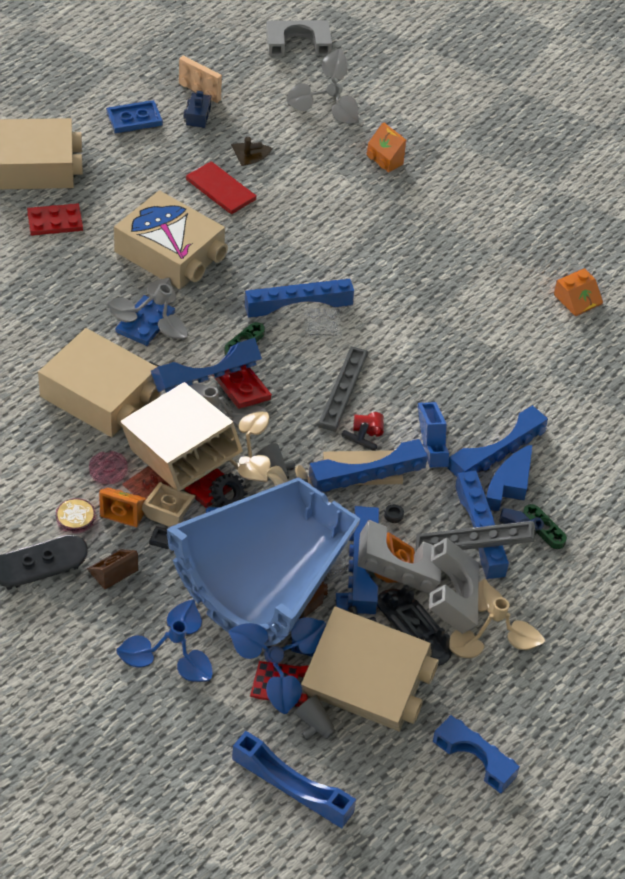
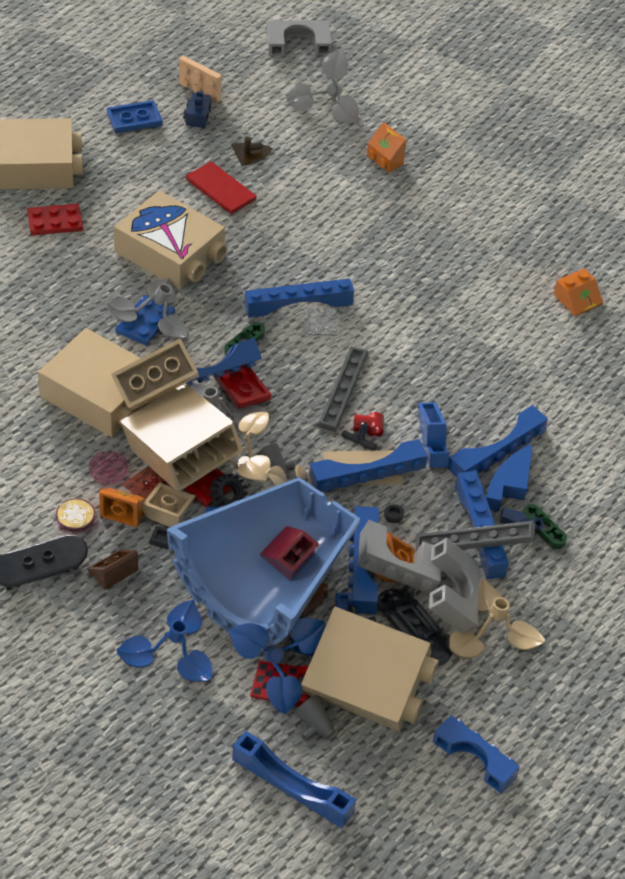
none -> tan brick [111,339,199,412]
none -> dark red slope [260,526,319,581]

